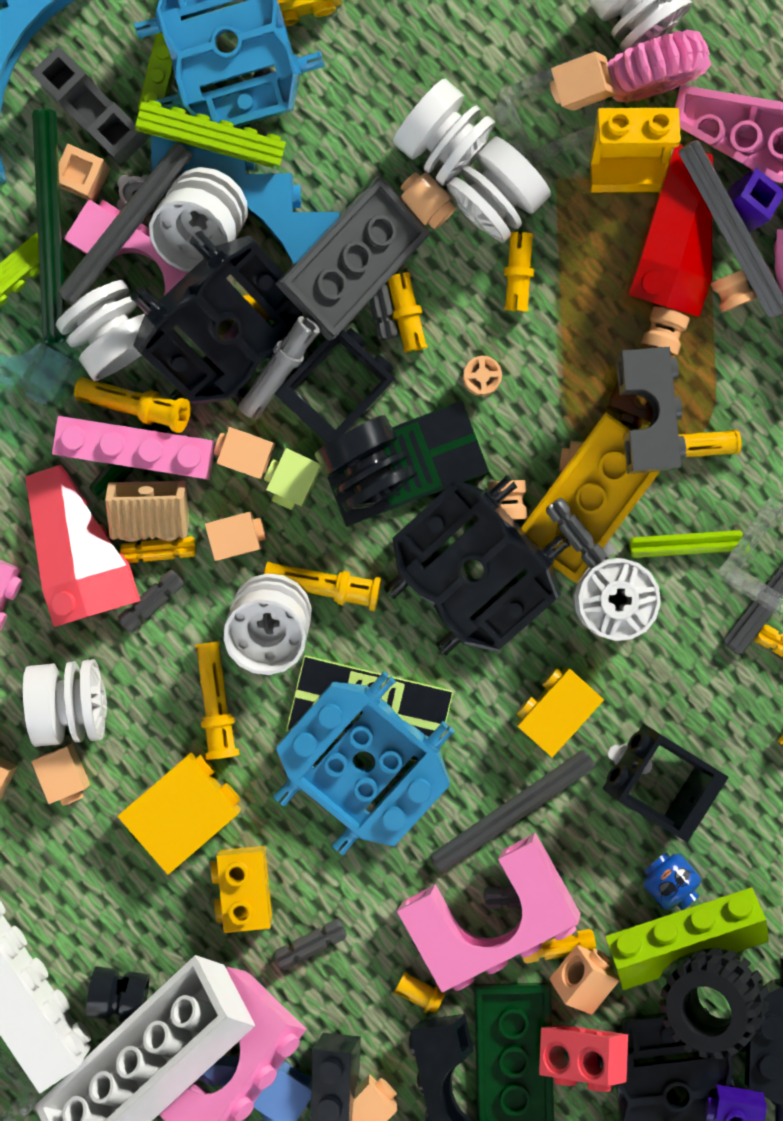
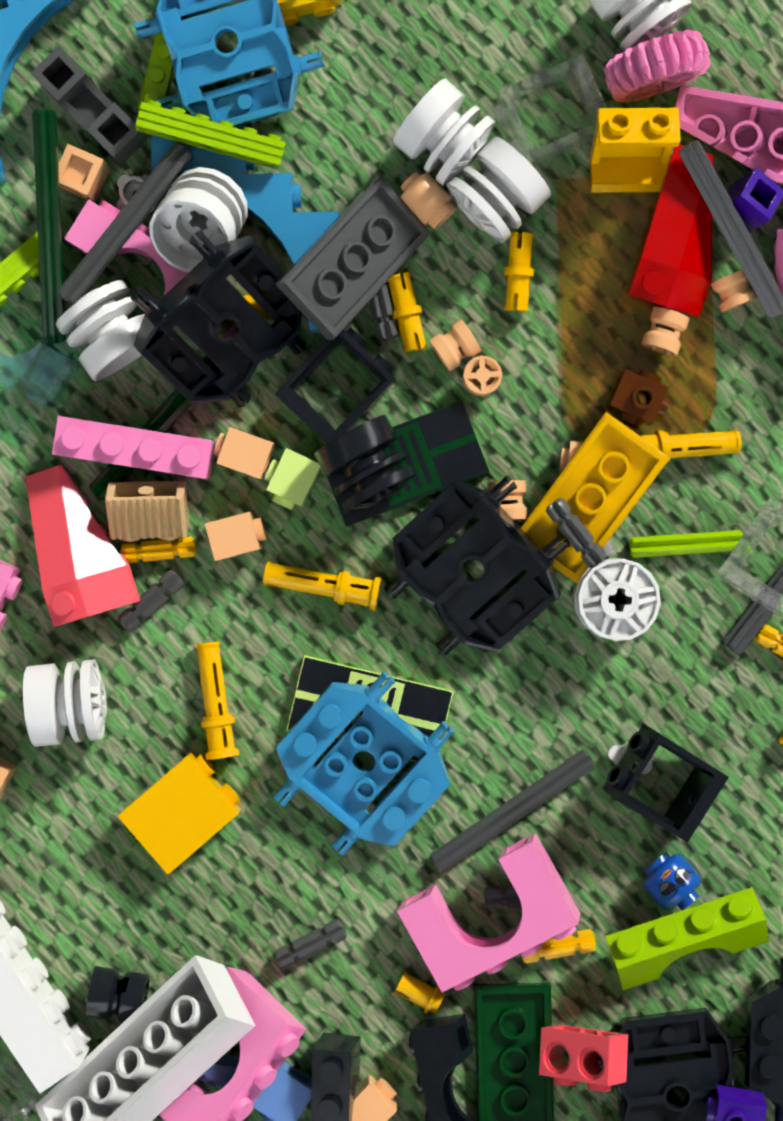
light nougat brick [31,743,90,806] -> none
yellow pin [74,377,191,433] -> none
yellow brick [211,846,273,933] -> none
white wheel [224,573,312,675] -> none
light grey pin [238,316,320,420] -> none
yellow brick [515,666,604,758] -> none
light nougat brick [549,945,620,1015] -> none
light nougat brick [550,51,617,111] -> none
dark grey arch [616,347,686,474] -> none
black tyre [660,948,769,1059] -> none
none -> light nougat wheel [429,319,482,372]

